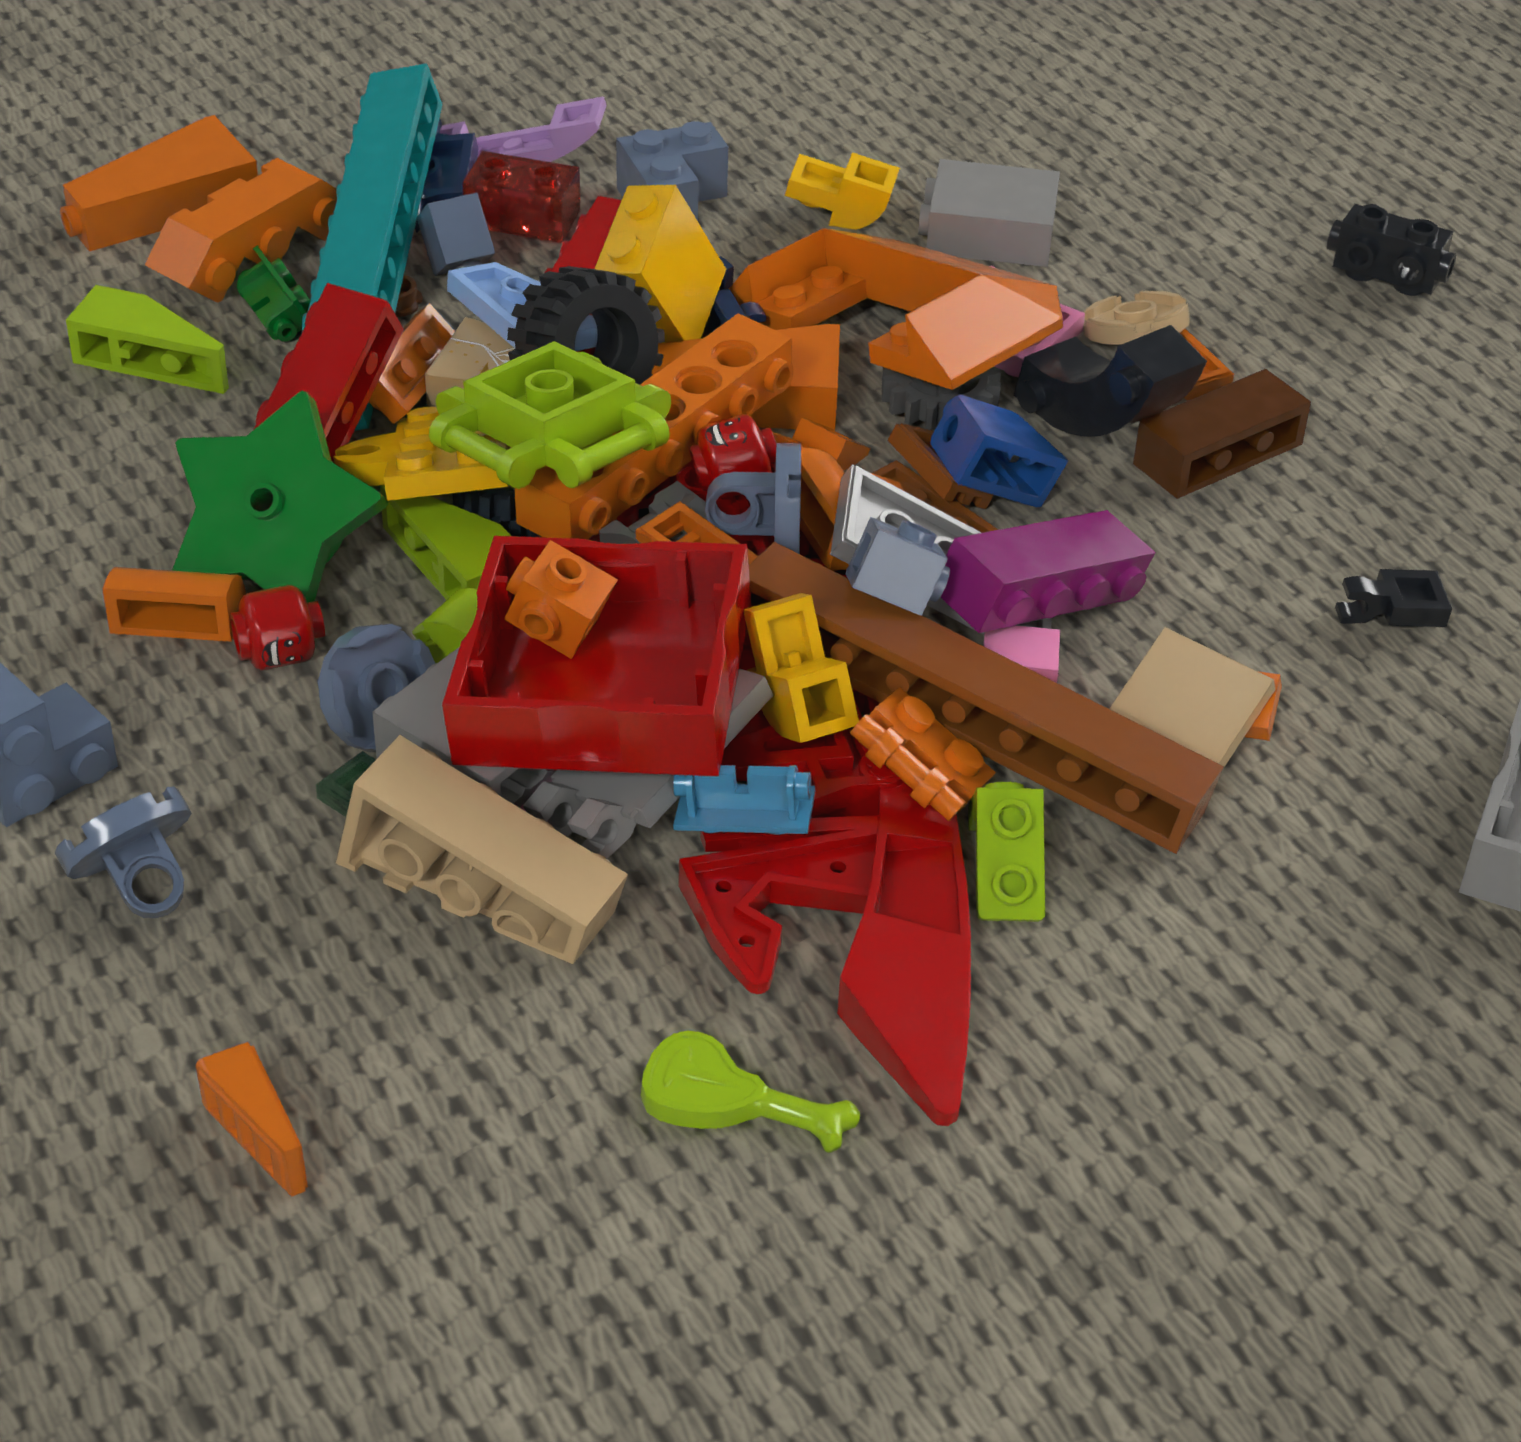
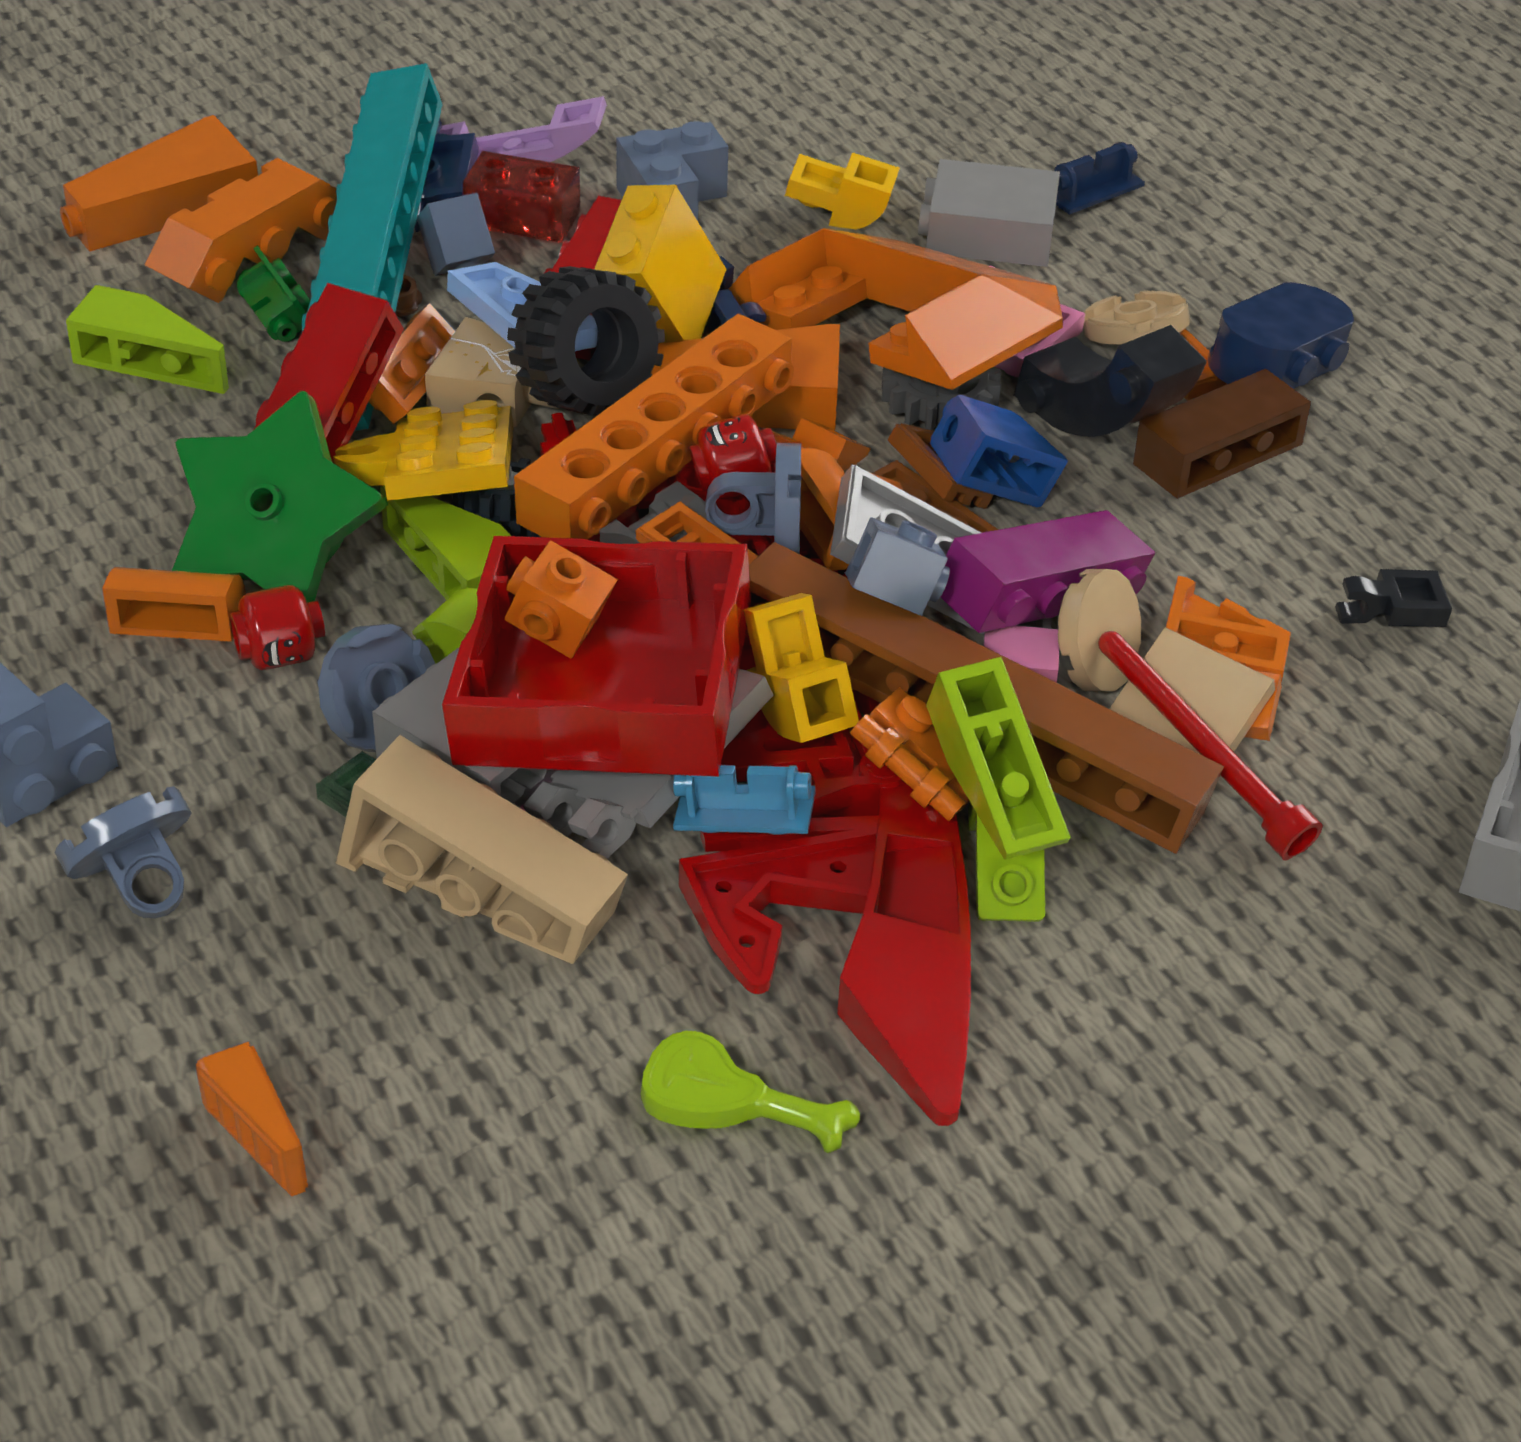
lime brick [429,341,671,489] -> none
black brick [1327,204,1456,296] -> none
none -> lime slope [926,657,1071,860]
none -> dark blue hinge [1054,142,1145,215]
none -> tan tile [1058,569,1141,691]
none -> red piece [1098,631,1323,861]
none -> orange wing [1166,576,1291,683]
none -> dark blue brick [1207,282,1354,389]

